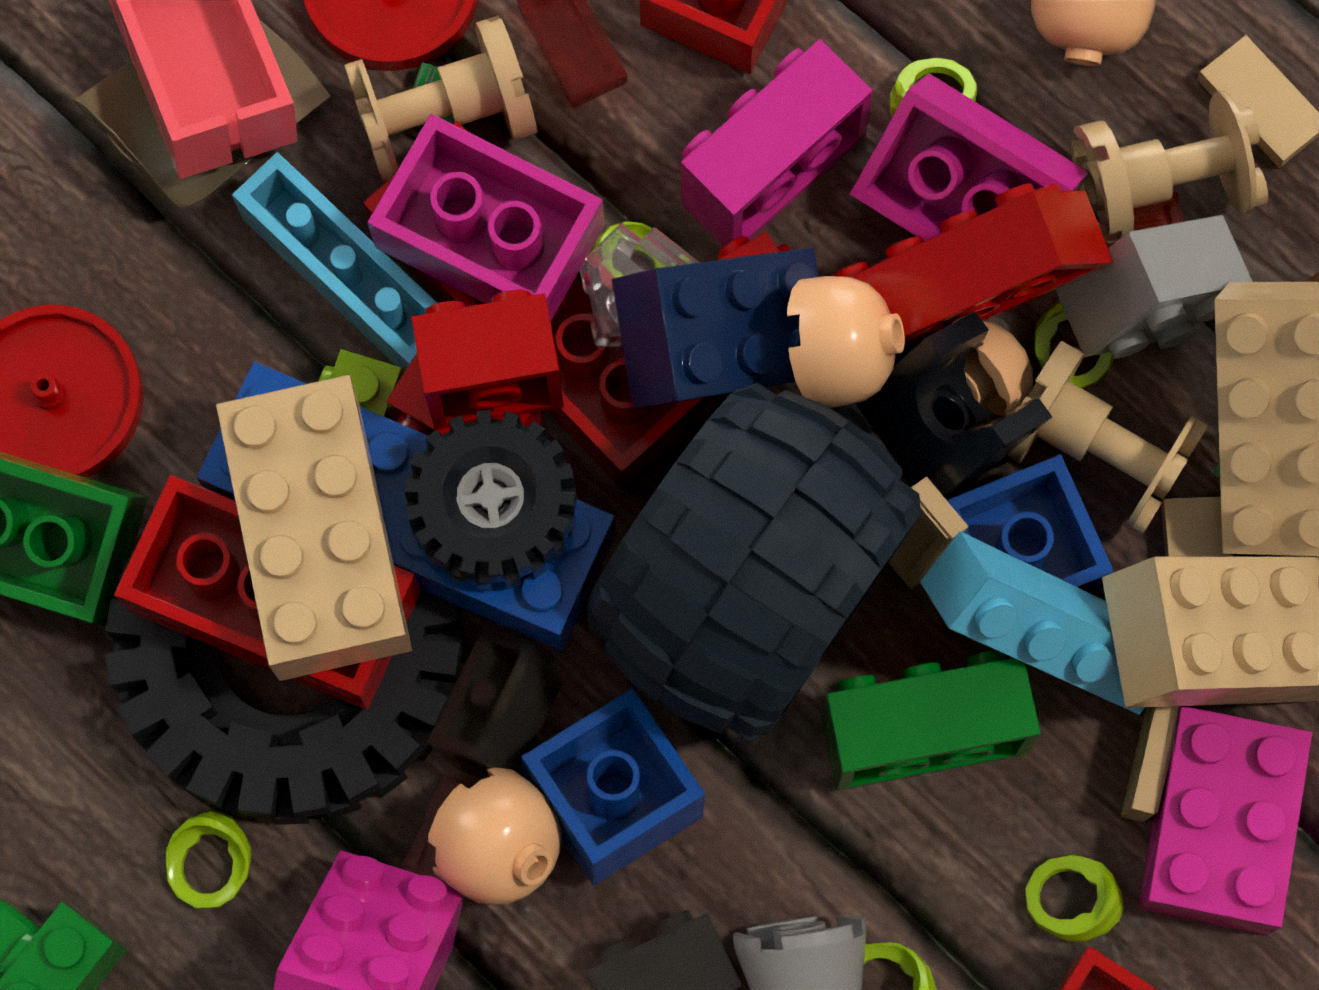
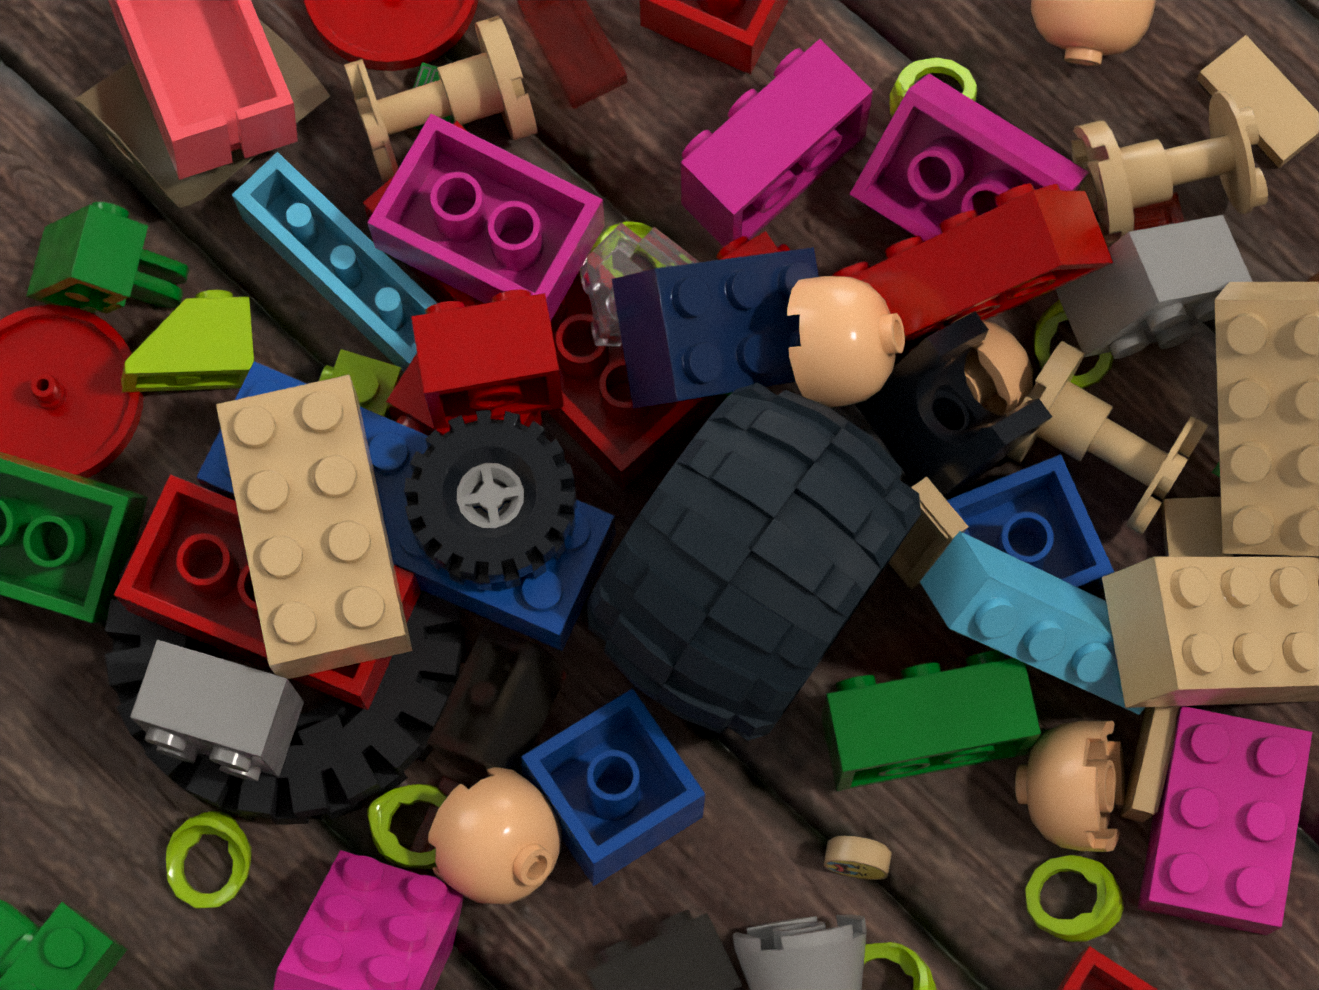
none -> green brick [26,202,189,314]
none -> lime slope [121,290,254,392]
none -> light grey brick [130,640,304,782]
none -> lime piece [367,784,448,869]
none -> tan tile [824,836,892,880]
none -> light nougat cylinder [1015,721,1125,852]

